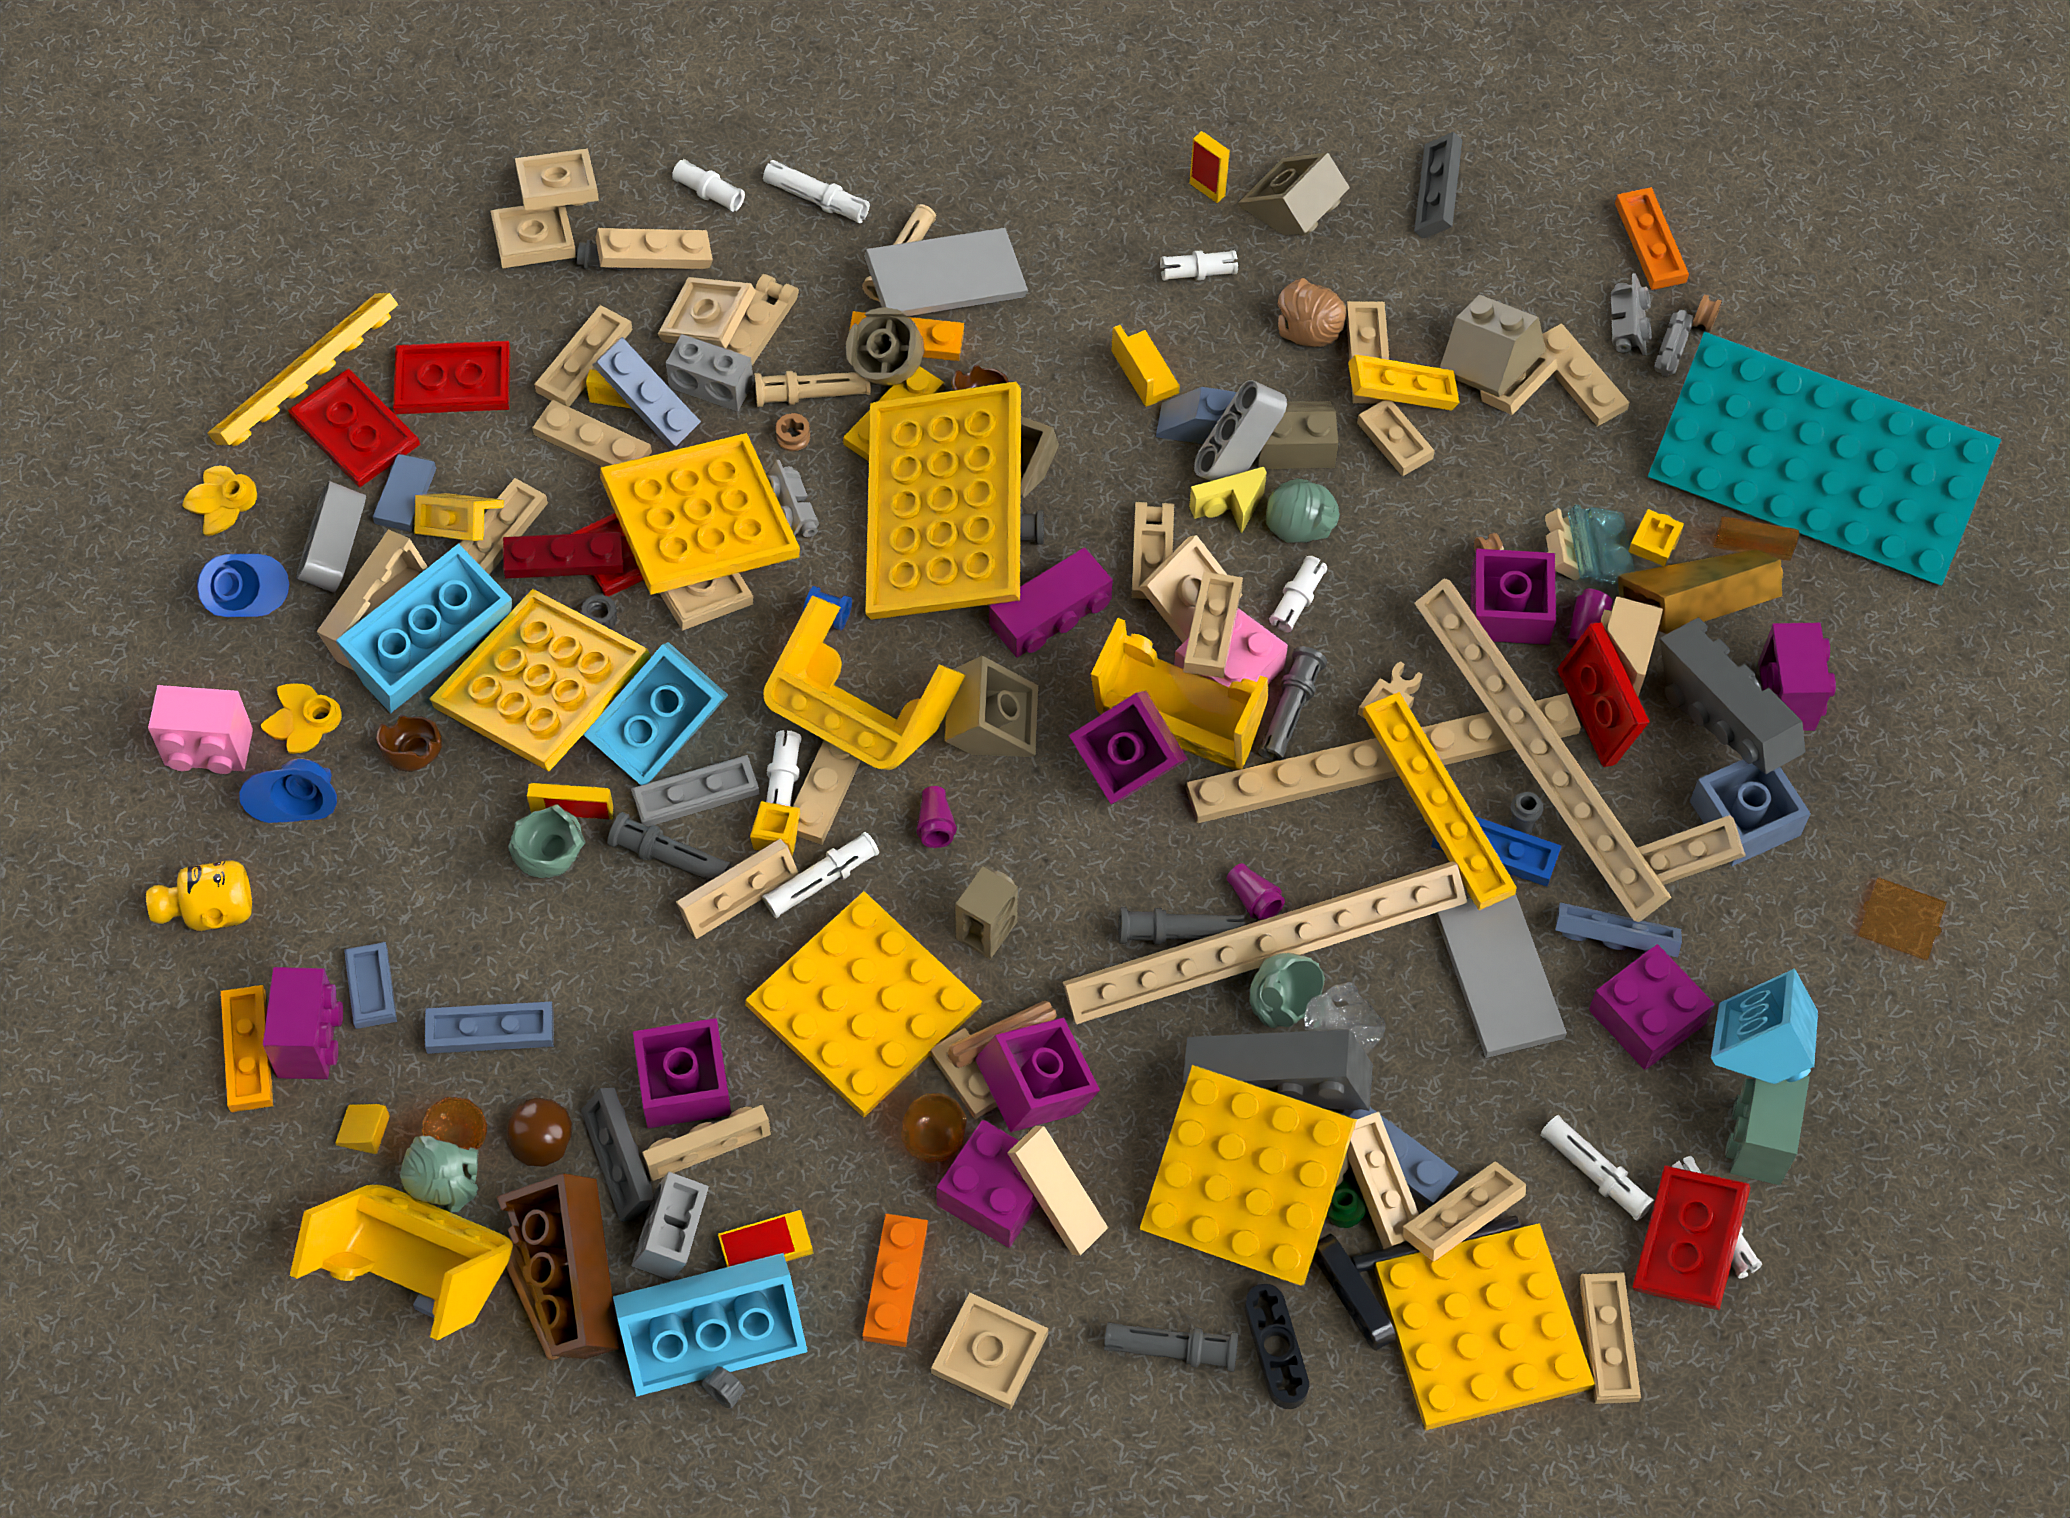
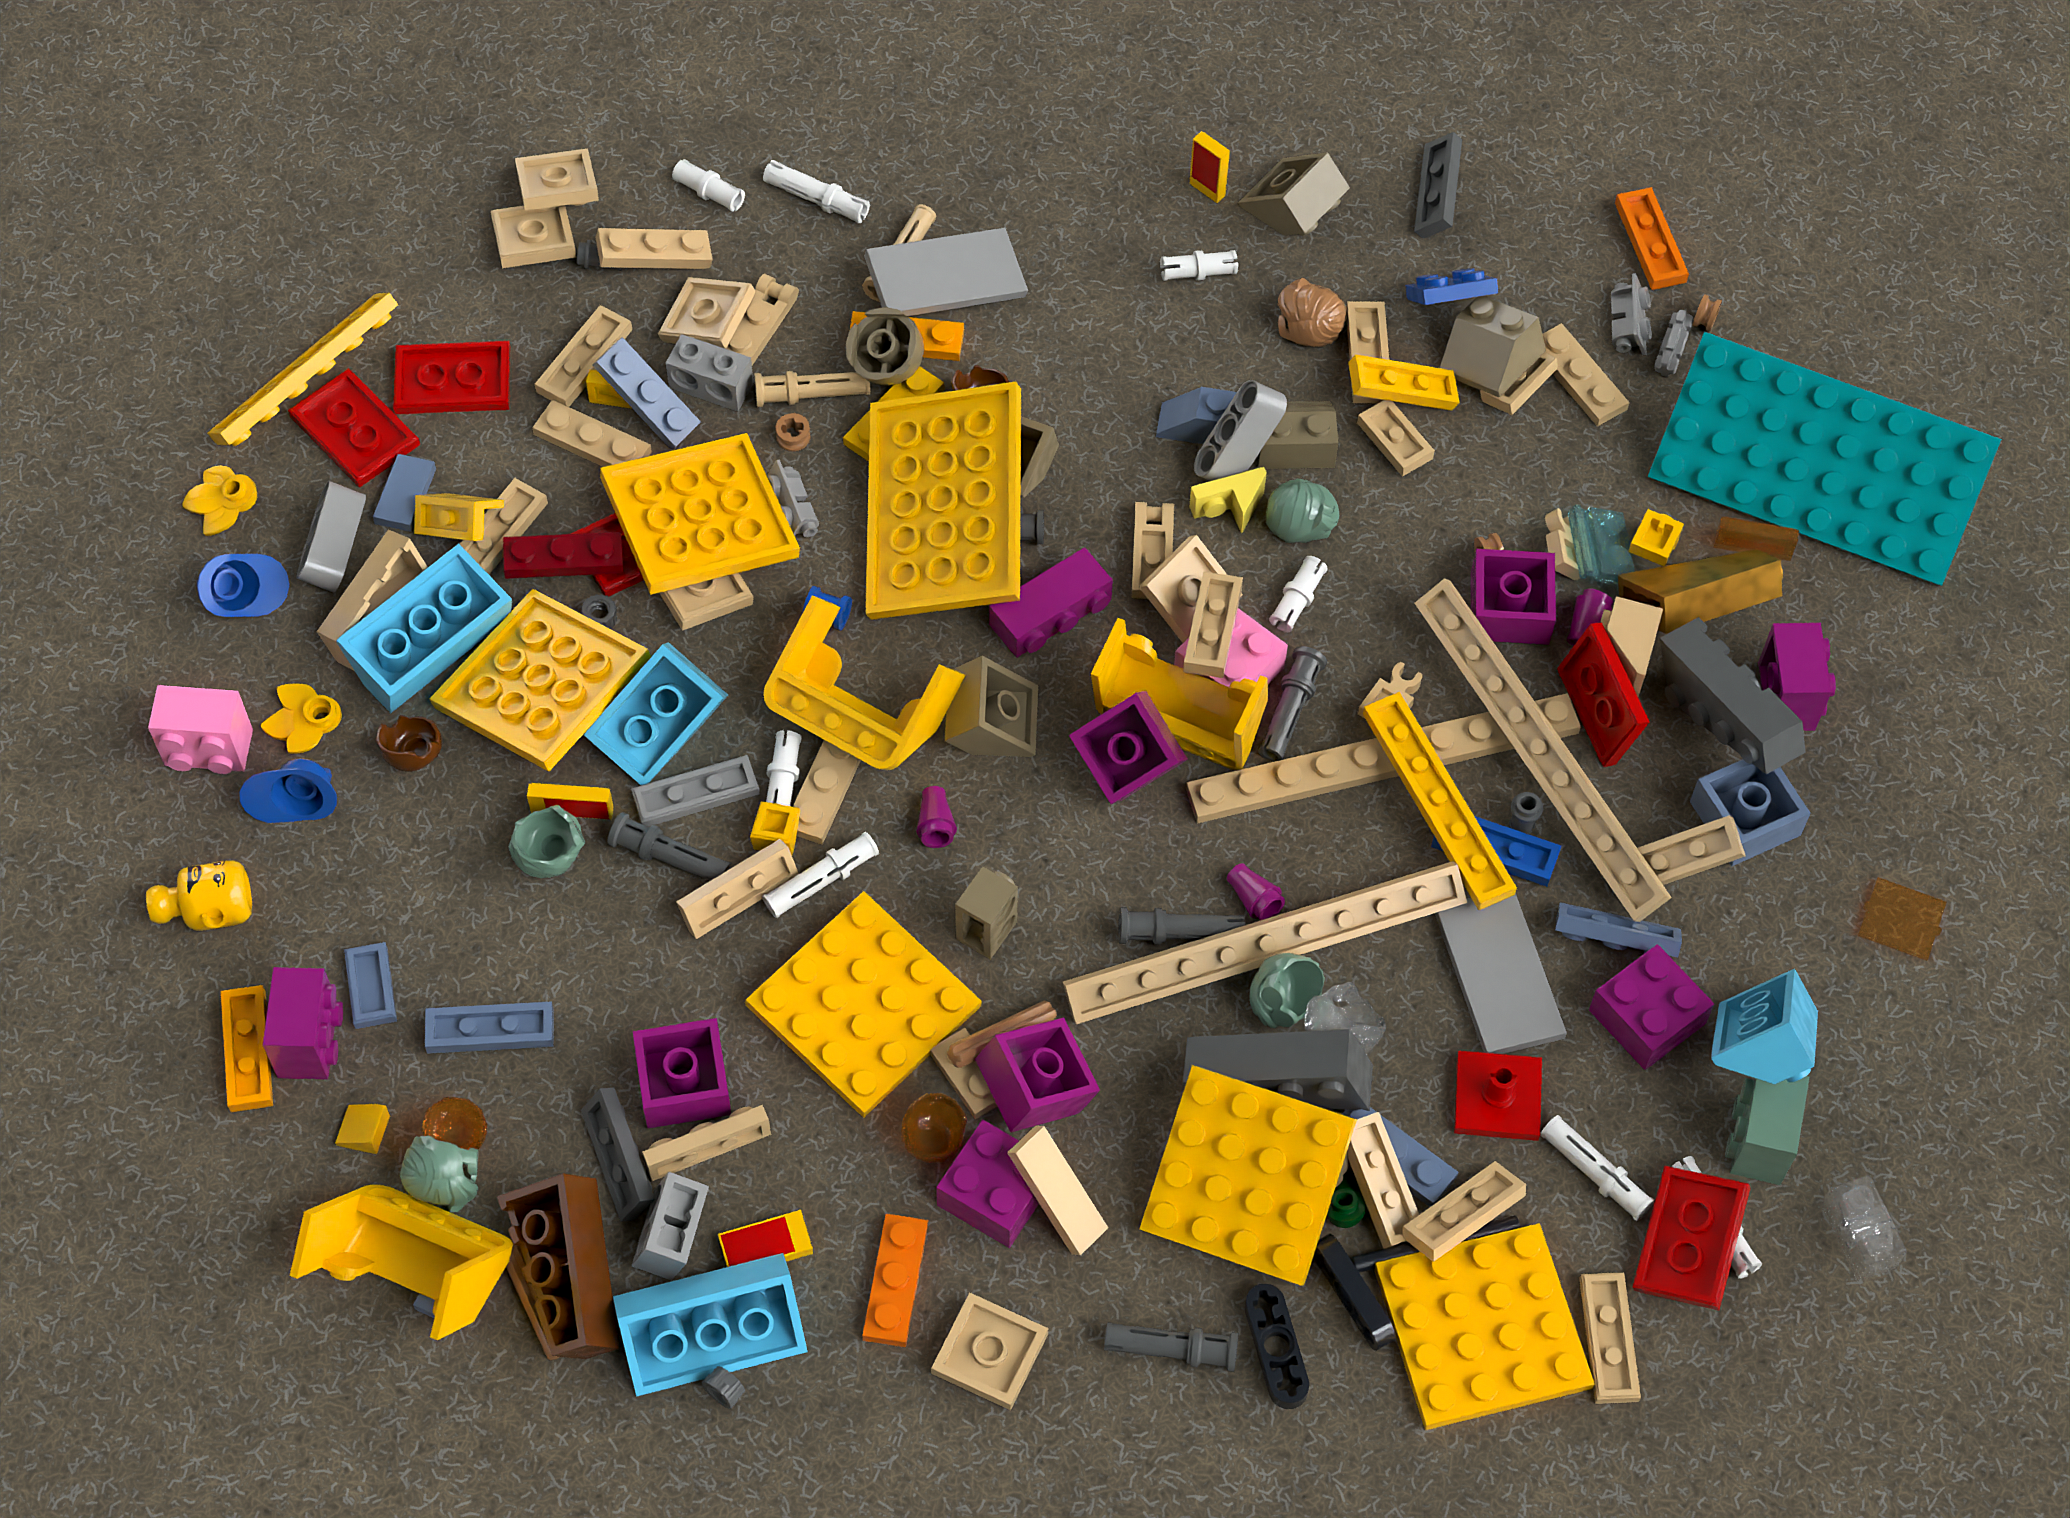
reddish brown hair [507,1098,572,1167] -> none
yellow panel [1111,325,1180,407] -> none
none -> plate [1405,268,1498,305]
none -> red tile [1454,1051,1542,1141]
none -> clear brick [1821,1175,1907,1282]

